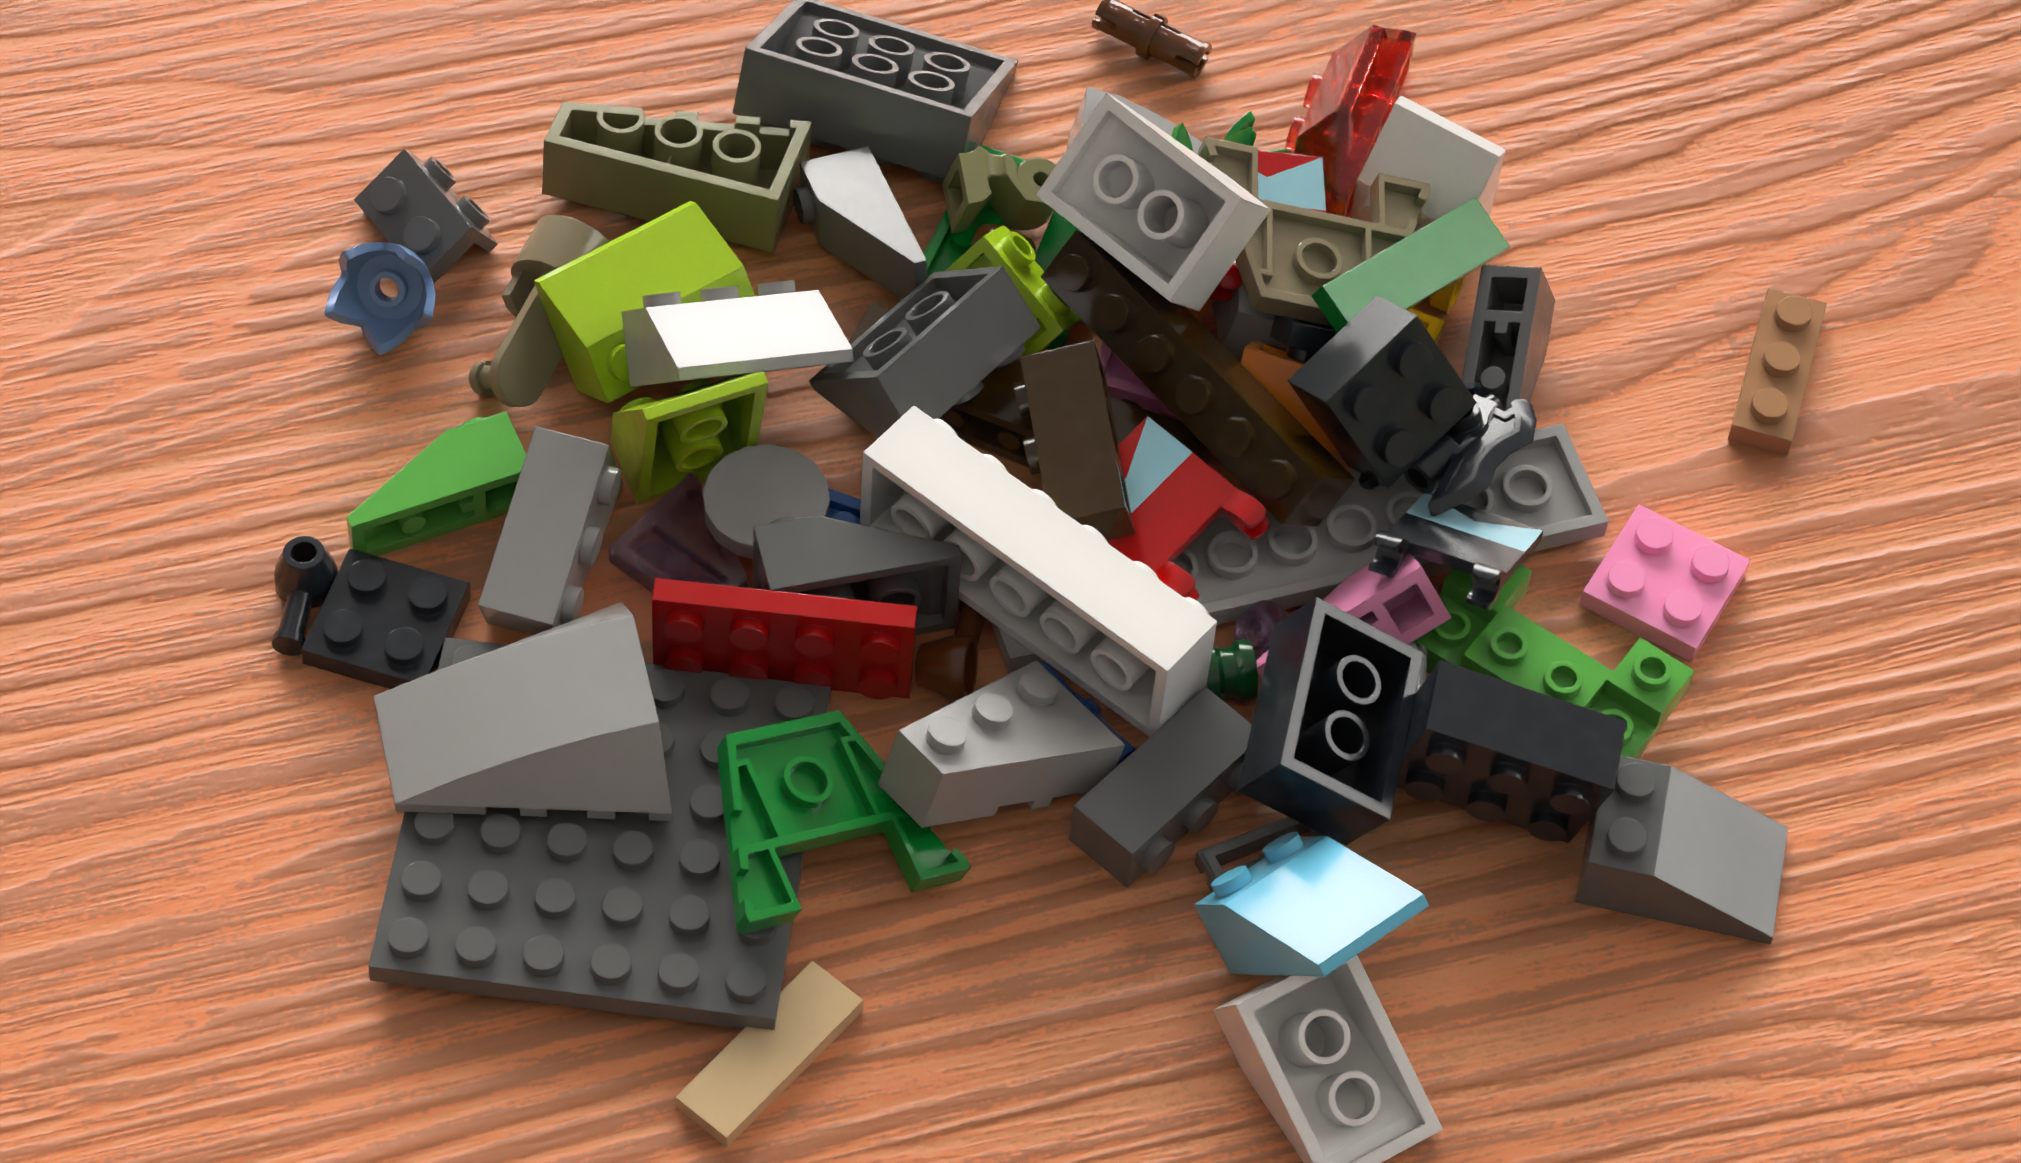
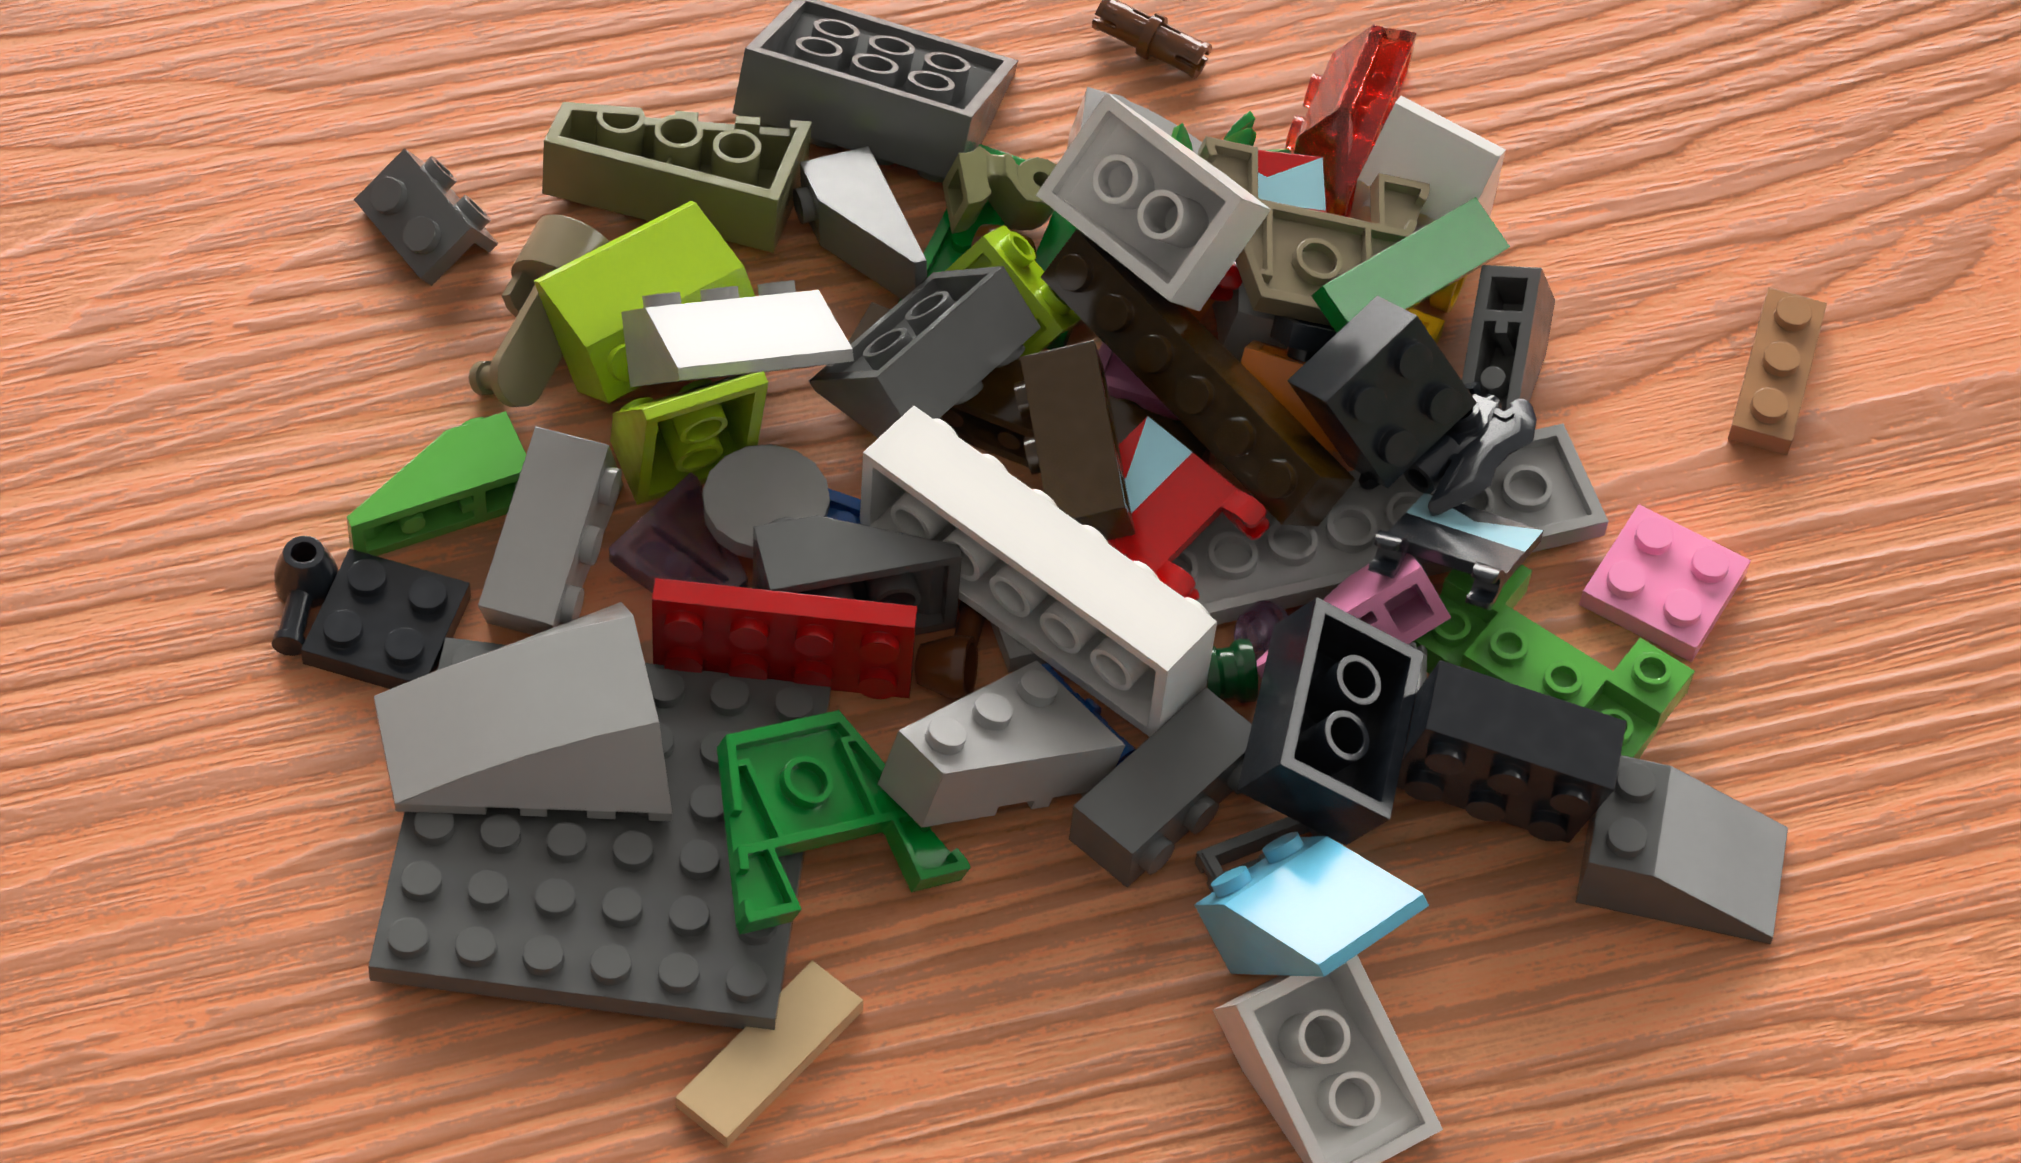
medium blue piece [324,242,436,355] -> none

